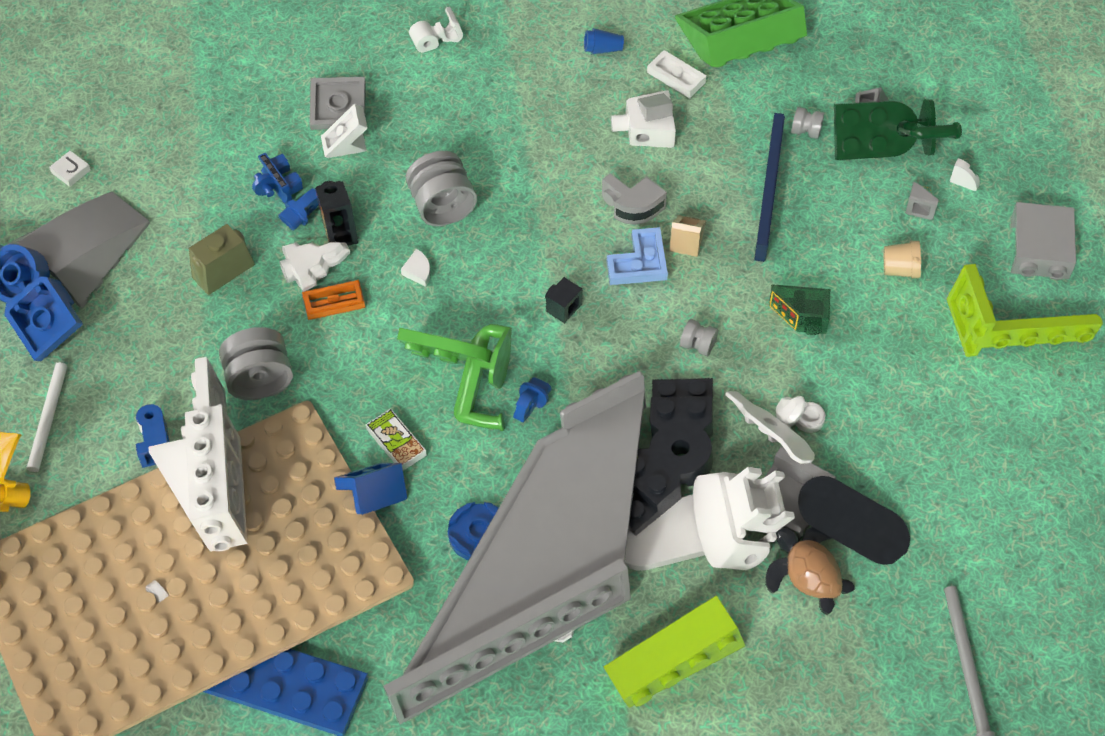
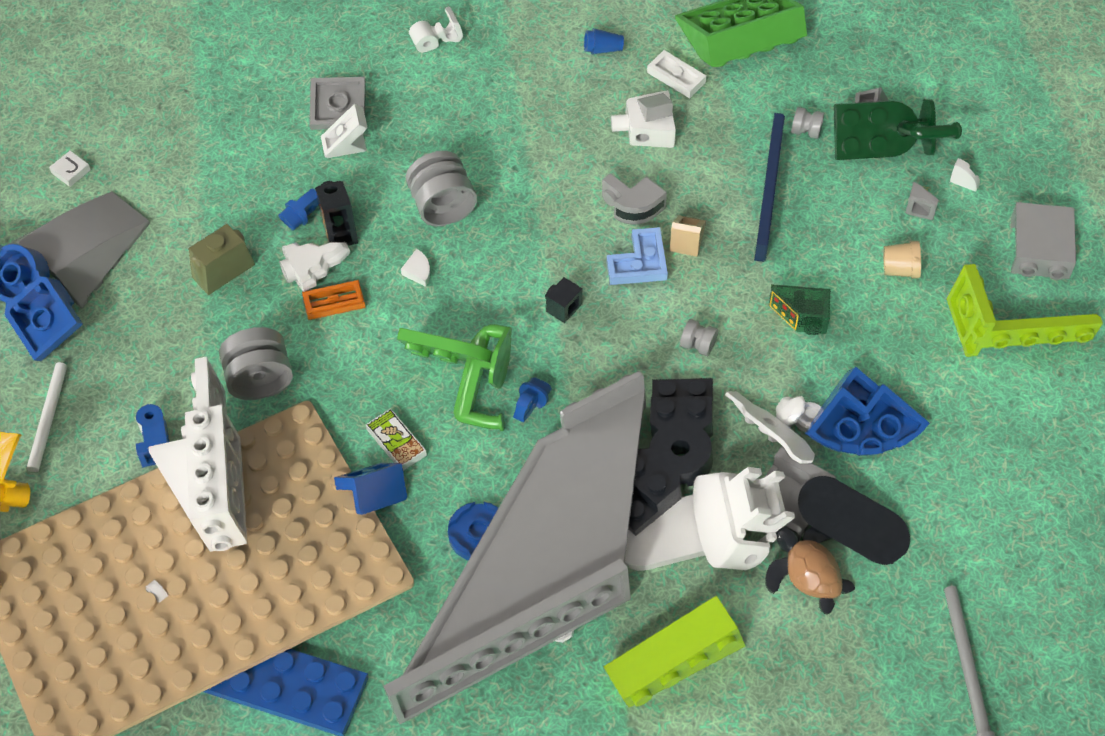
blue hips [252,152,303,205] -> none
none -> blue brick [805,367,930,456]

